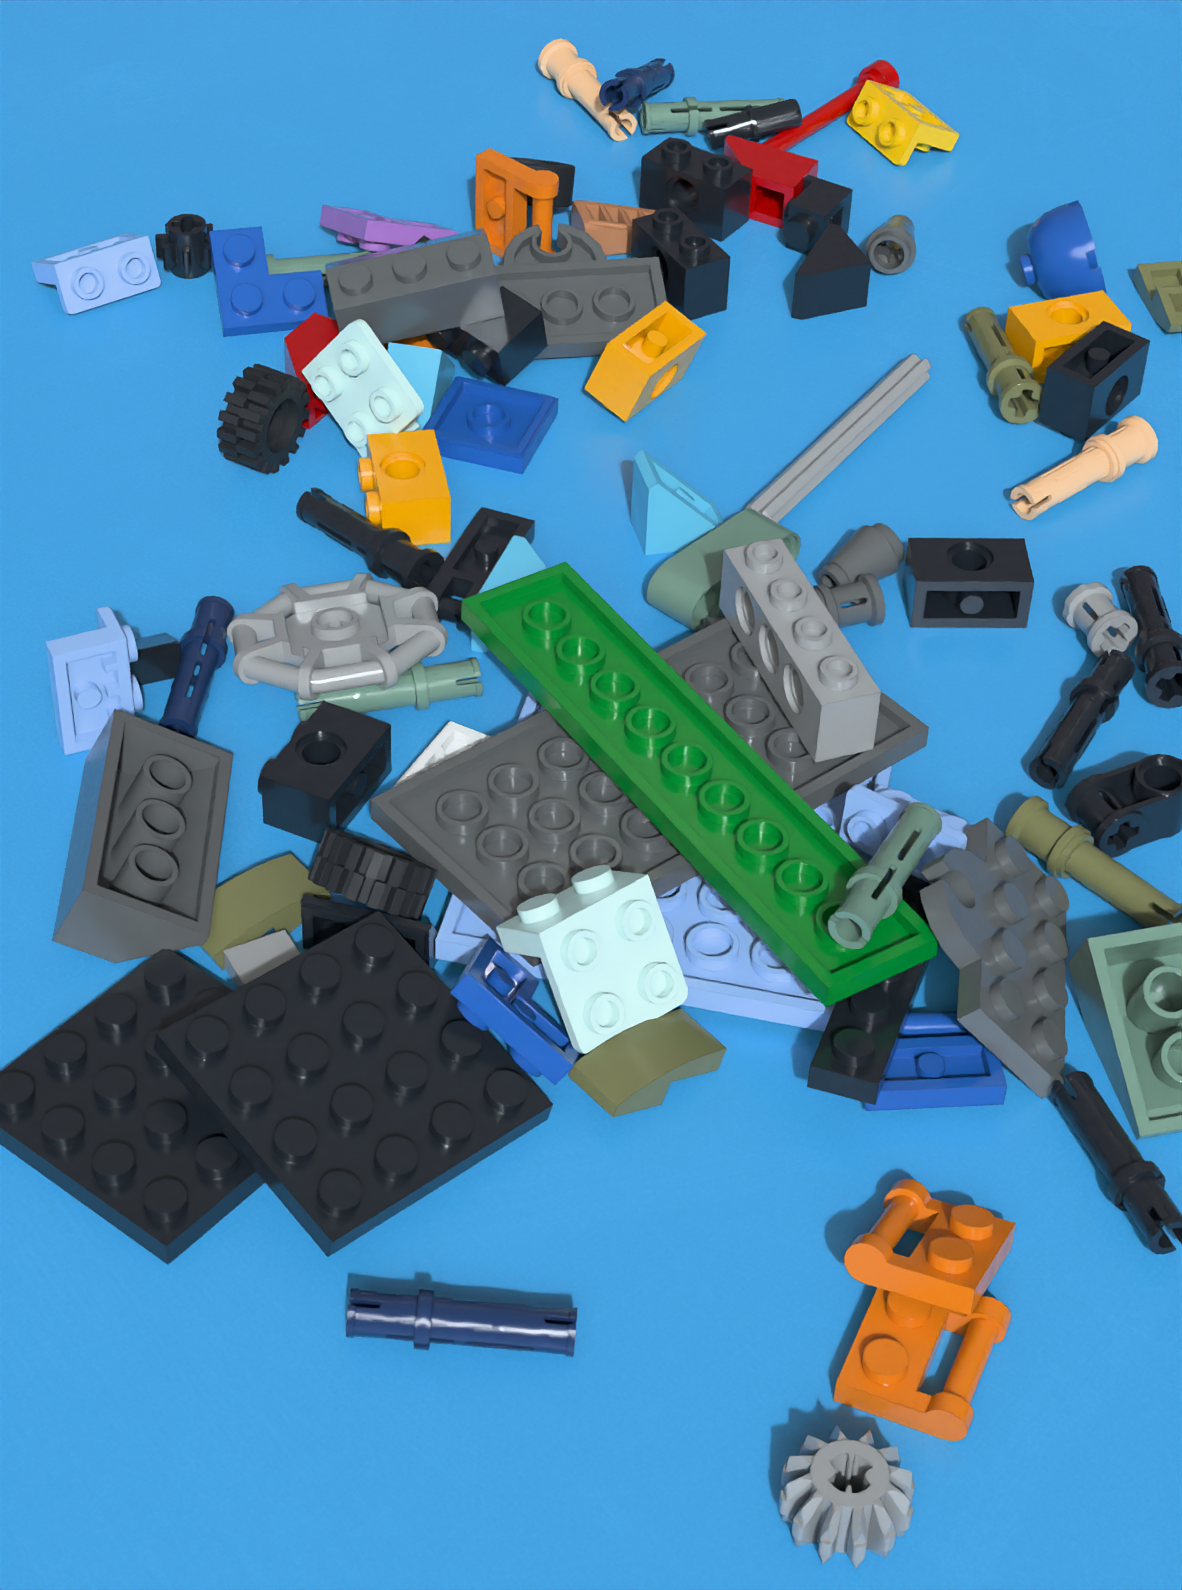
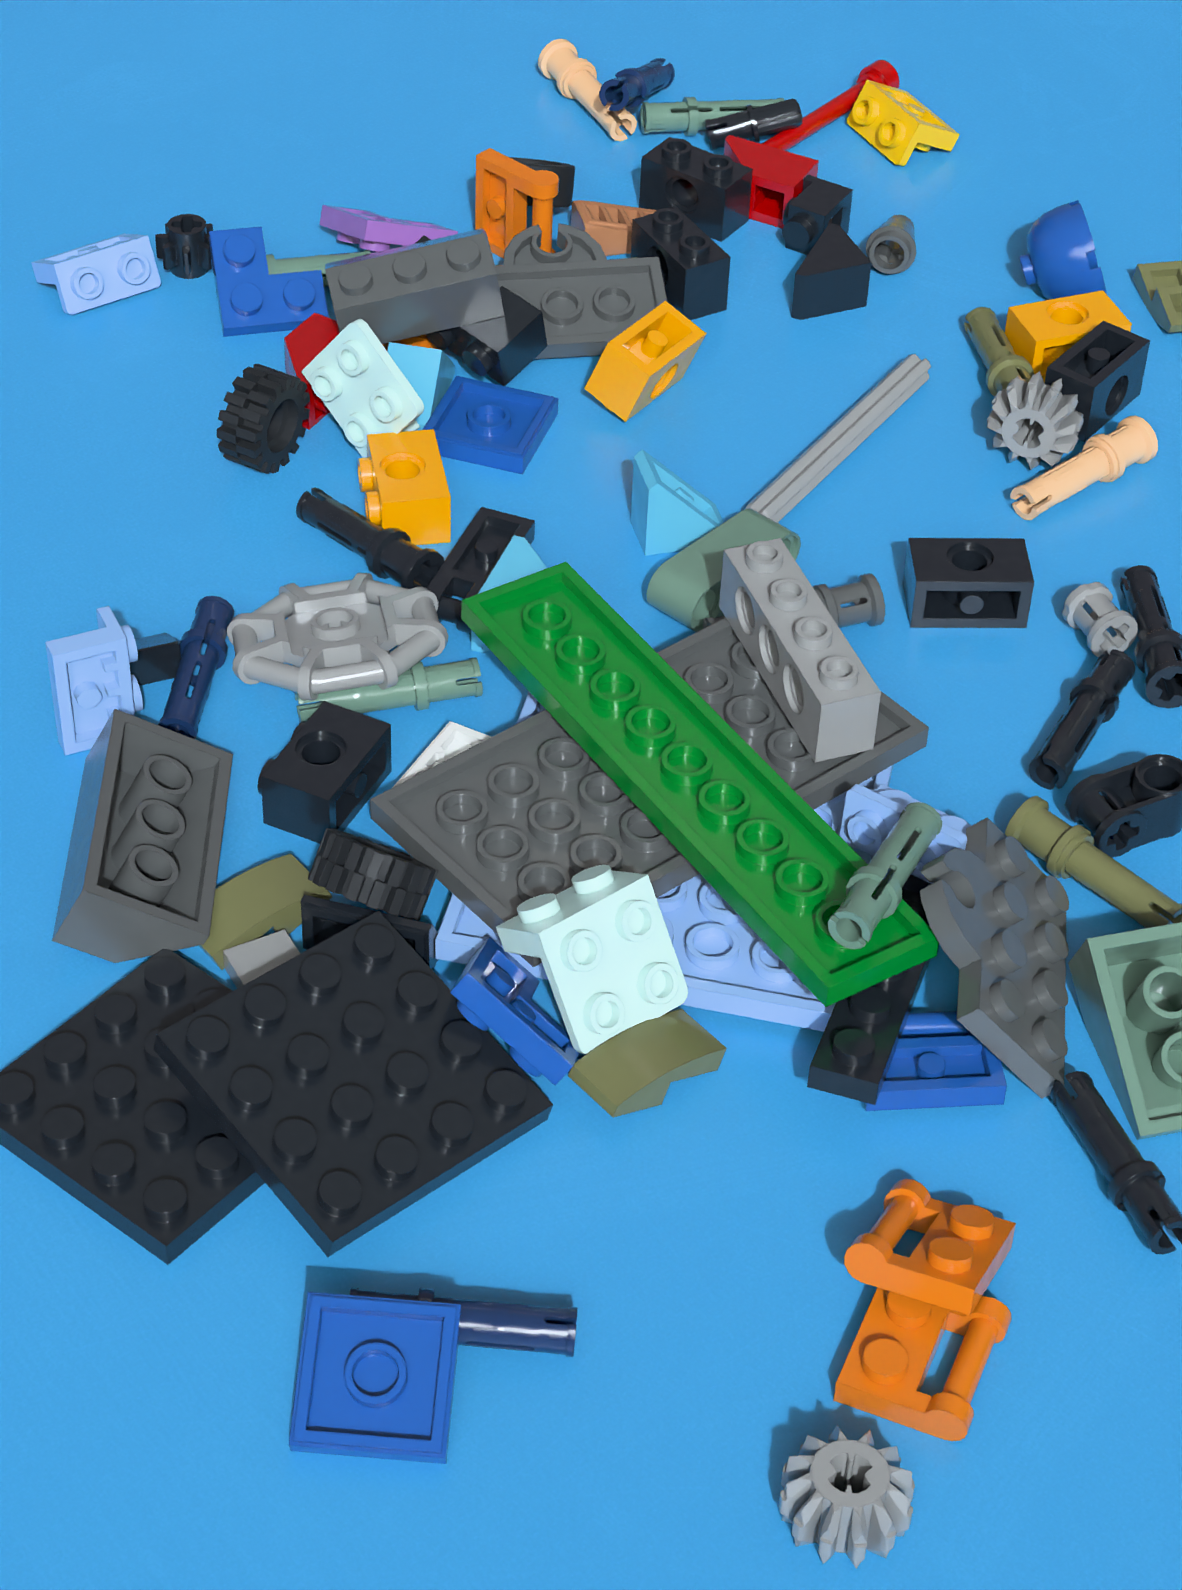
dark grey cone [818,523,904,588] -> none
none -> blue tile [289,1292,462,1464]
none -> light grey gear [987,371,1084,470]

